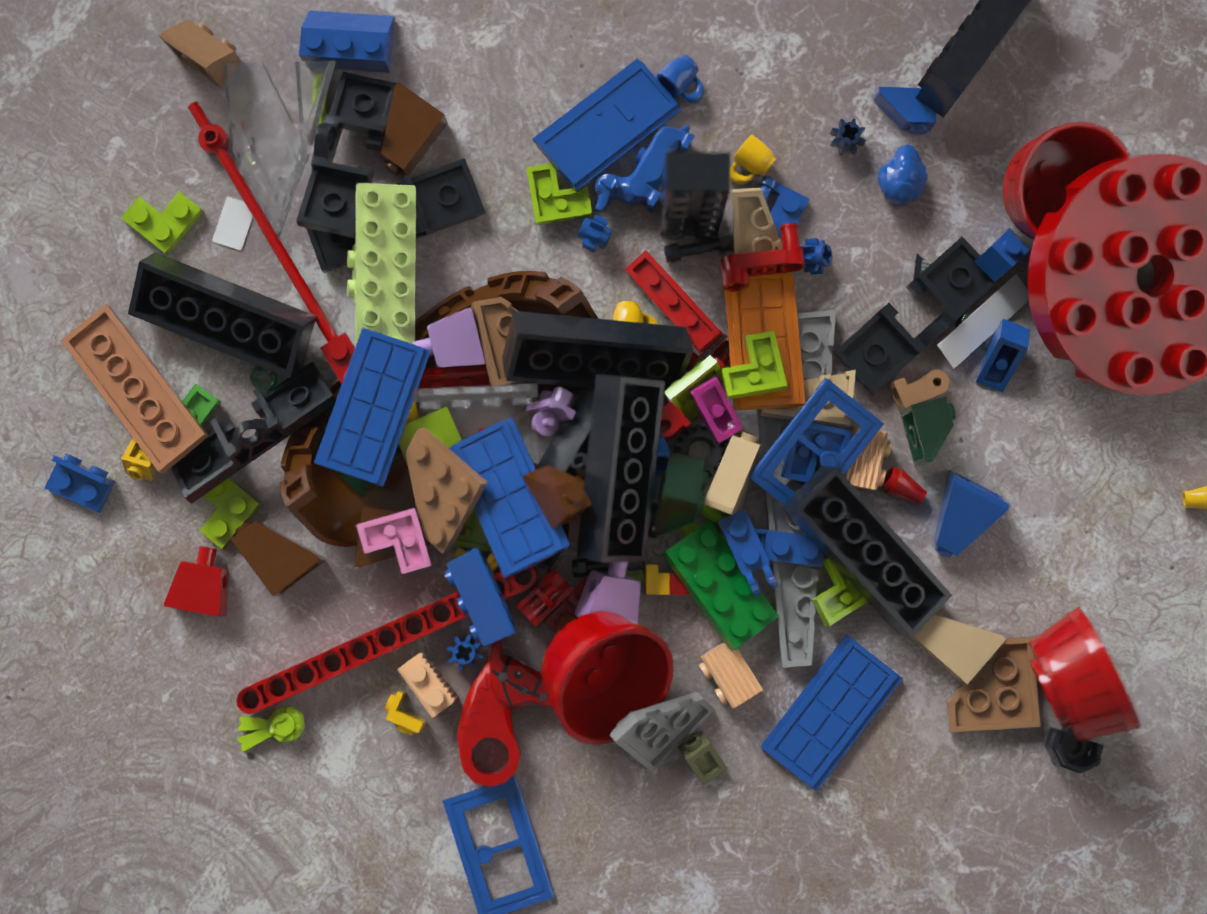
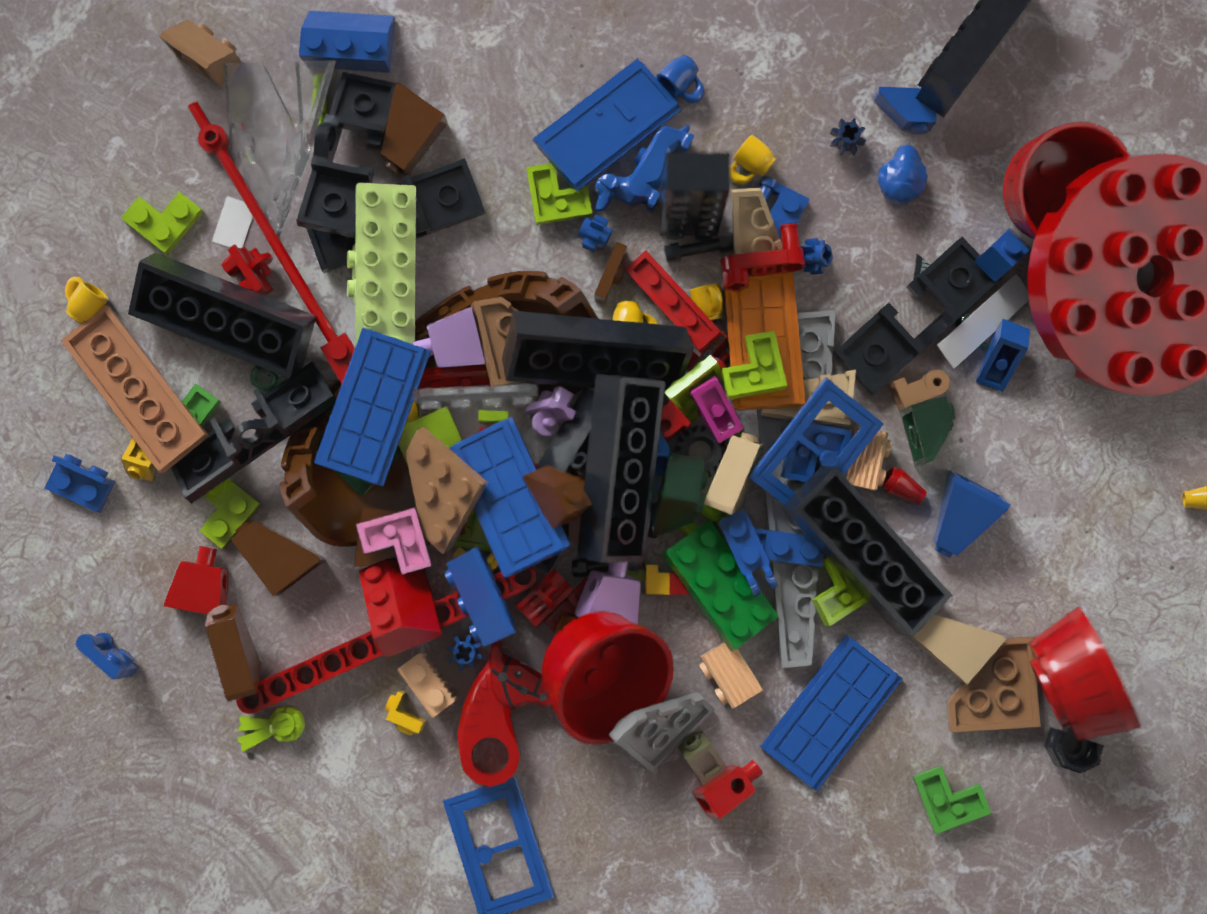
none -> yellow piece [65,276,109,324]
none -> blue plate [76,633,139,680]
none -> reddish brown slope [205,604,261,702]
none -> red hips [221,245,274,295]
none -> red slope [358,559,443,658]
none -> lime tile [478,410,509,424]
none -> reddish brown plate [594,242,627,304]
none -> yellow piece [689,283,724,321]
none -> red torso [691,760,763,820]
none -> bright green plate [912,765,992,834]

